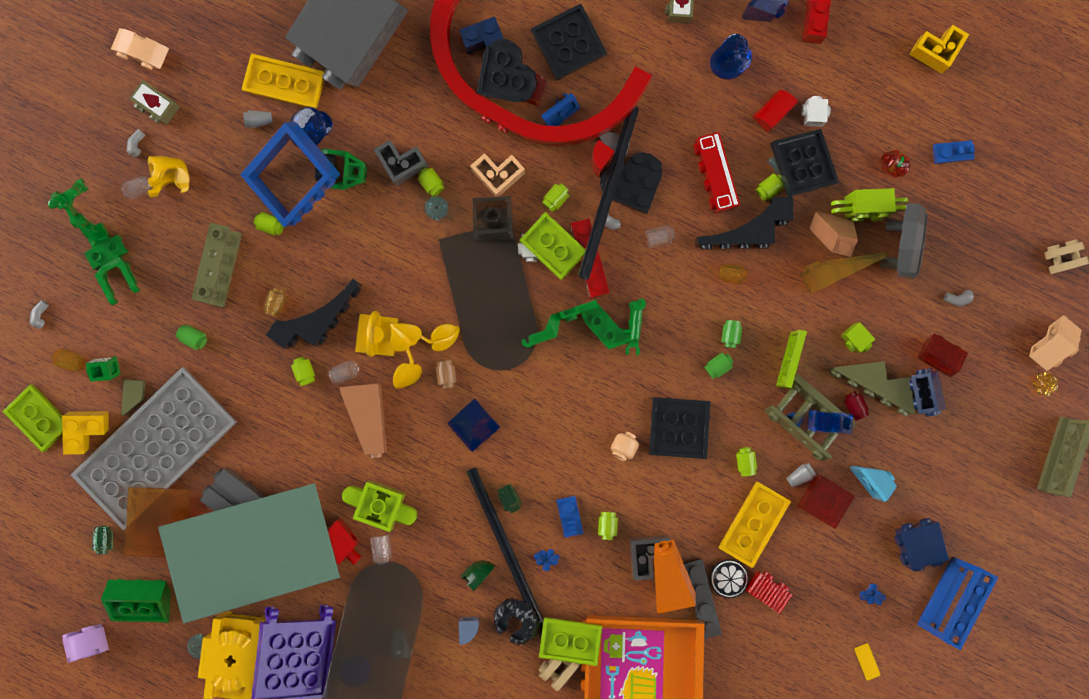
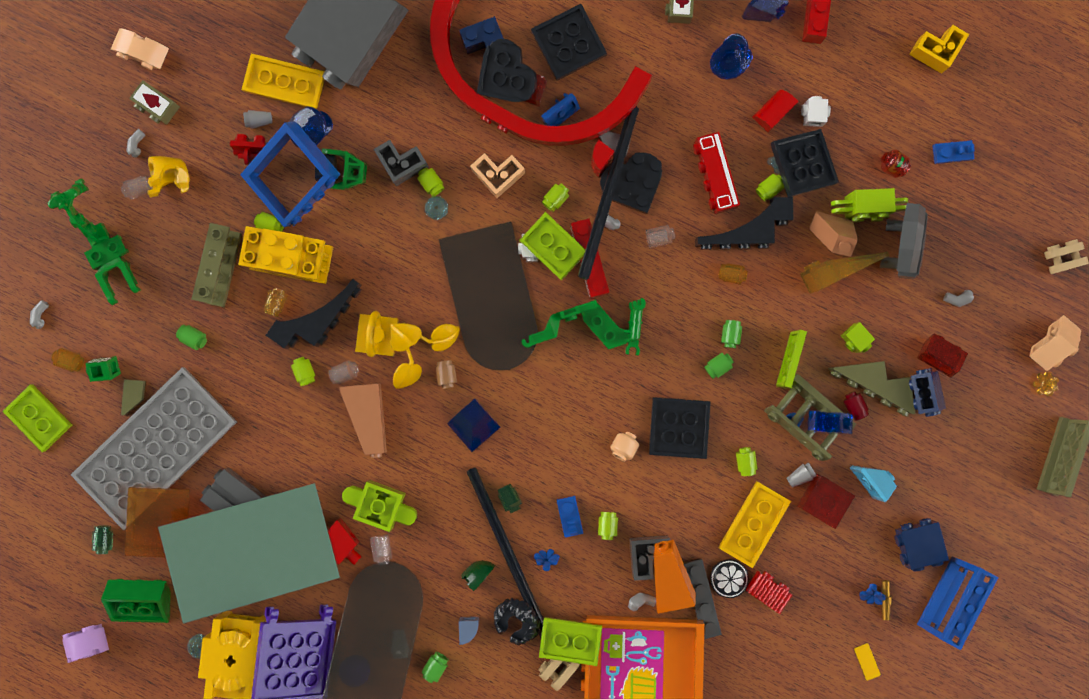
yellow brick [62,411,109,455] -> none
clear smoke brick [473,196,514,242] -> none
none -> red hips [230,134,266,165]
none -> yellow piece [238,226,333,284]
none -> bright green brick [422,652,449,683]
none -> light grey arm [628,593,656,611]
none -> pearl gold bar [882,580,892,620]

